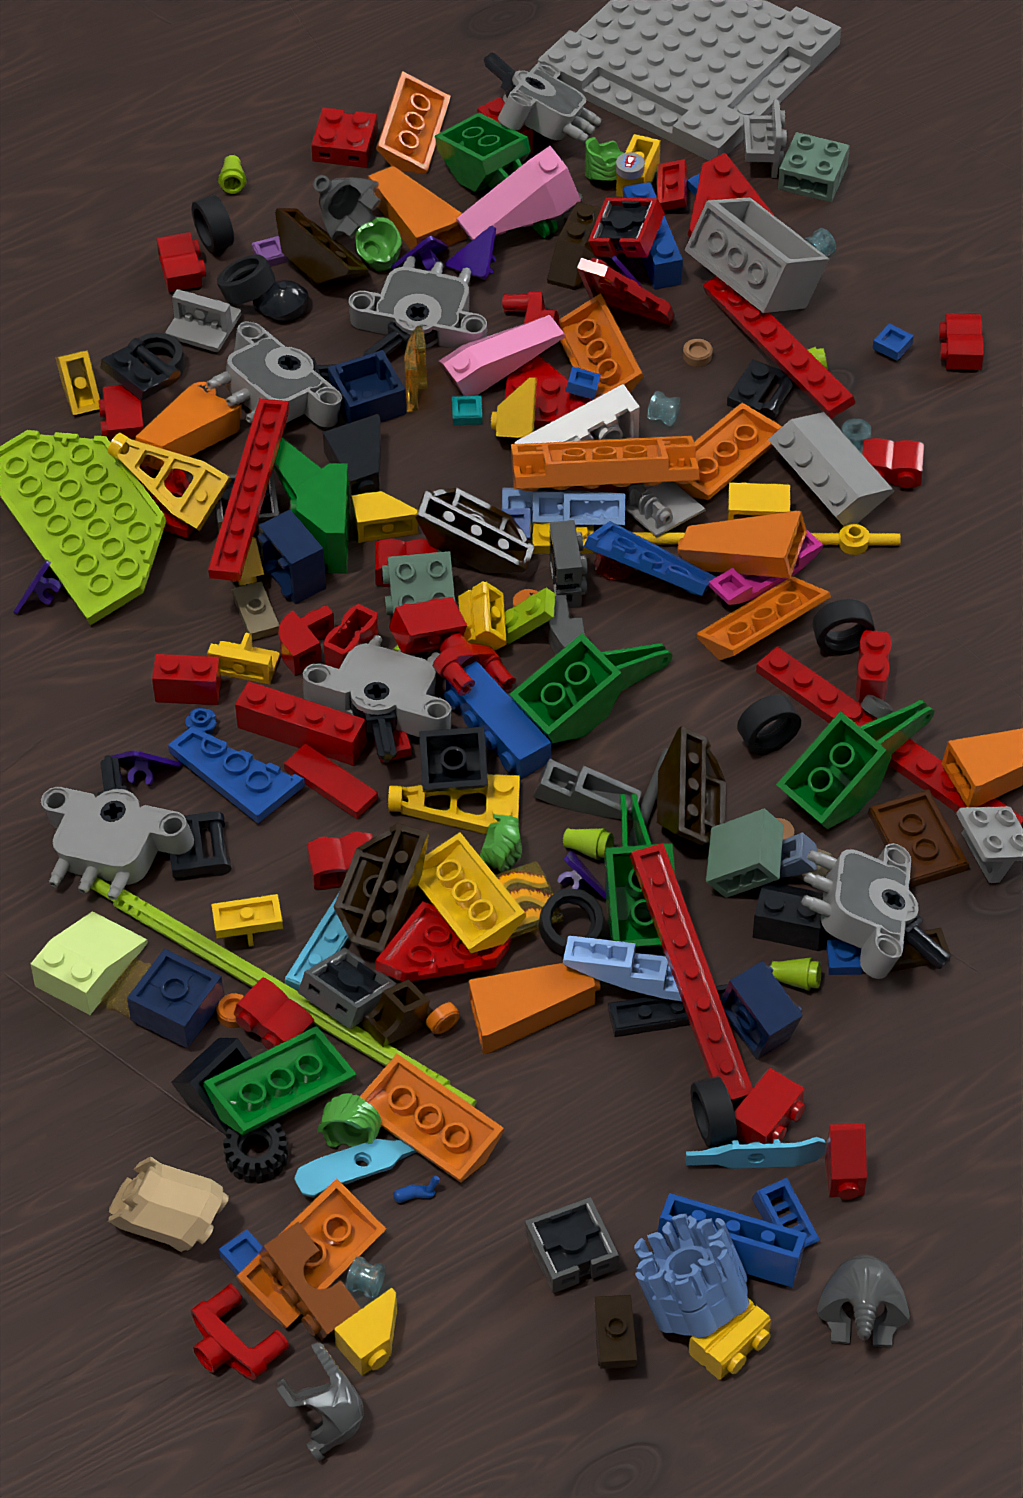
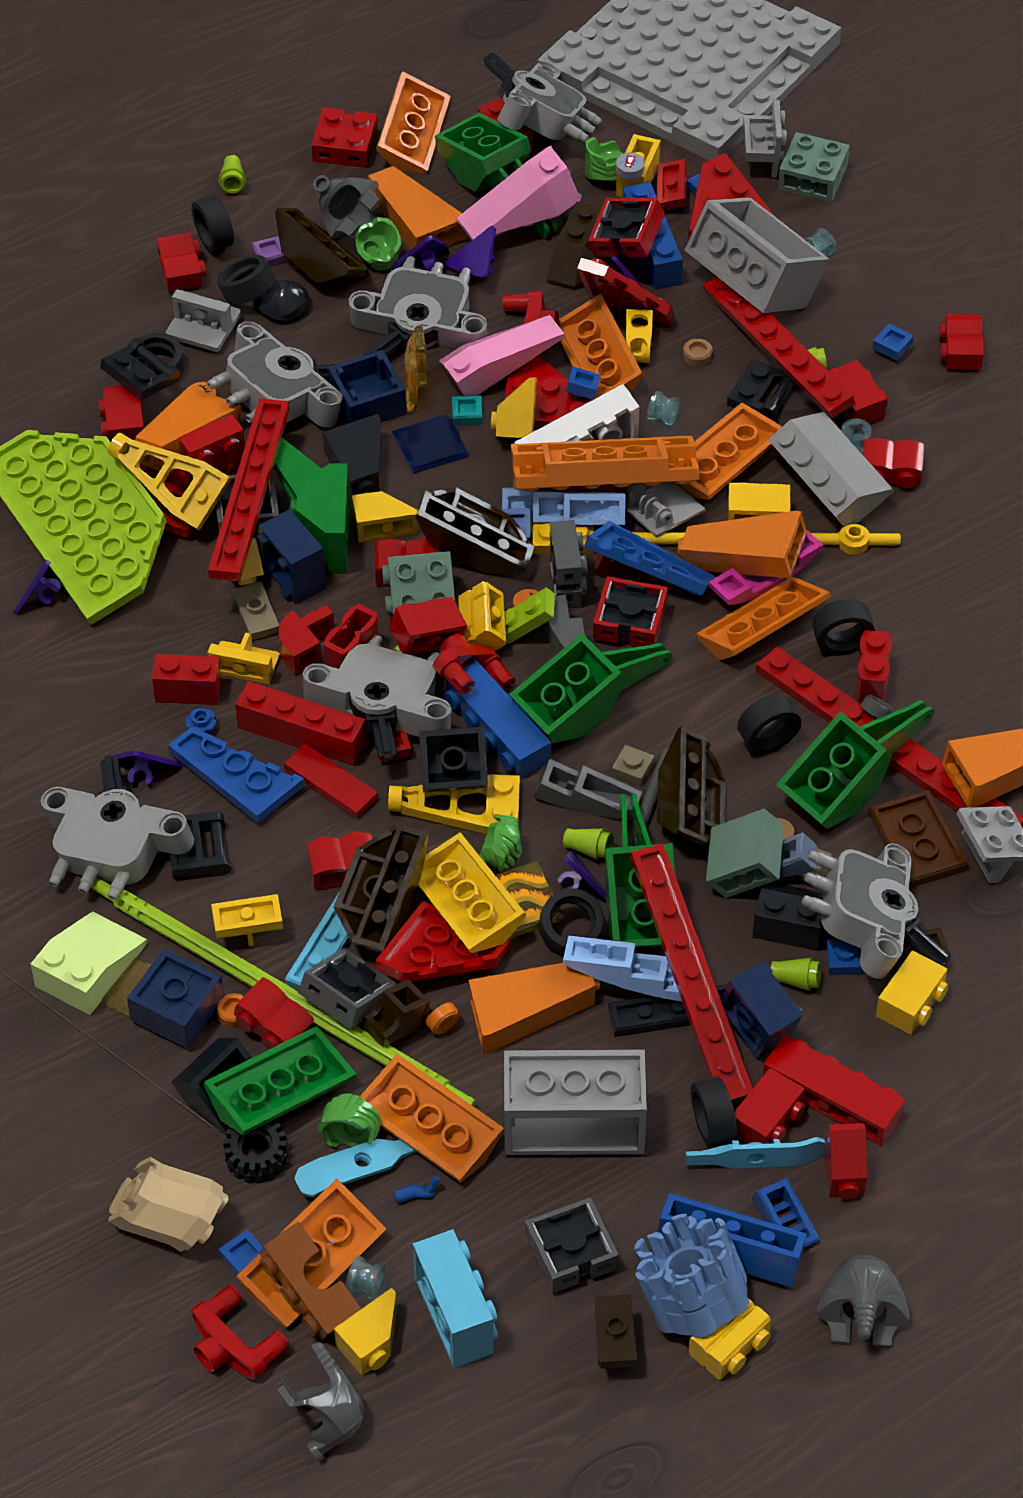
yellow slope [55,350,100,415] -> none
none -> red piece [178,414,245,484]
none -> clear blue piece [392,414,469,474]
none -> medium azure brick [413,1229,498,1368]
none -> light grey hose [504,1050,647,1155]
none -> piece [593,576,668,647]
none -> dark tan plate [612,745,654,786]
none -> yellow leg [626,309,653,363]
none -> red brick [763,1034,905,1147]
none -> red brick [829,360,888,431]
none -> yellow brick [876,950,949,1035]

